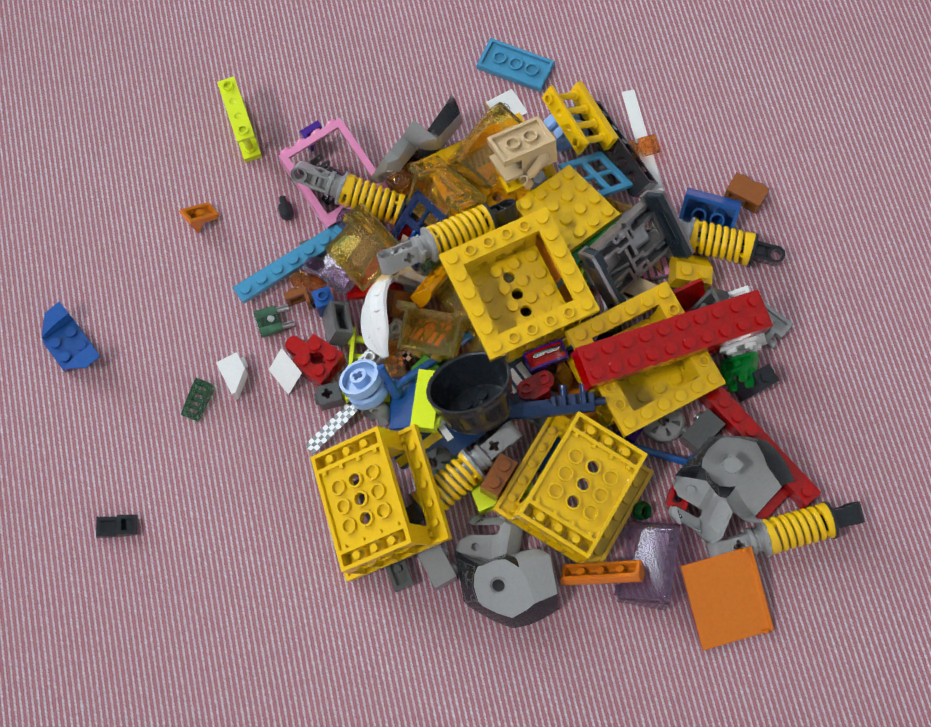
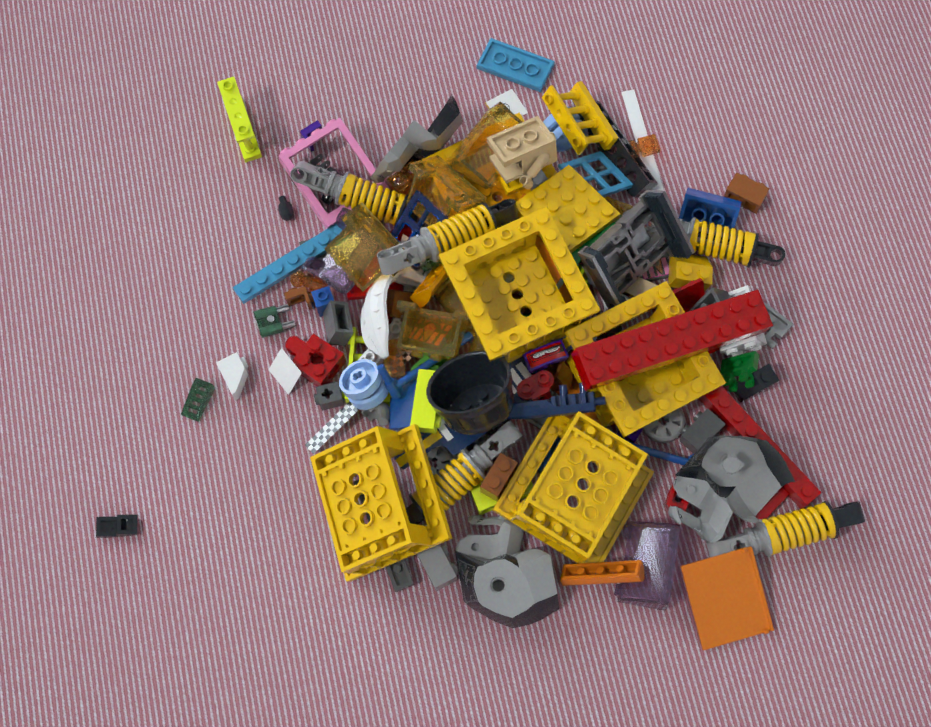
blue piece [42,301,101,372] -> none
orange slope [179,202,219,233] -> none
dark green plate [633,500,652,521] -> none

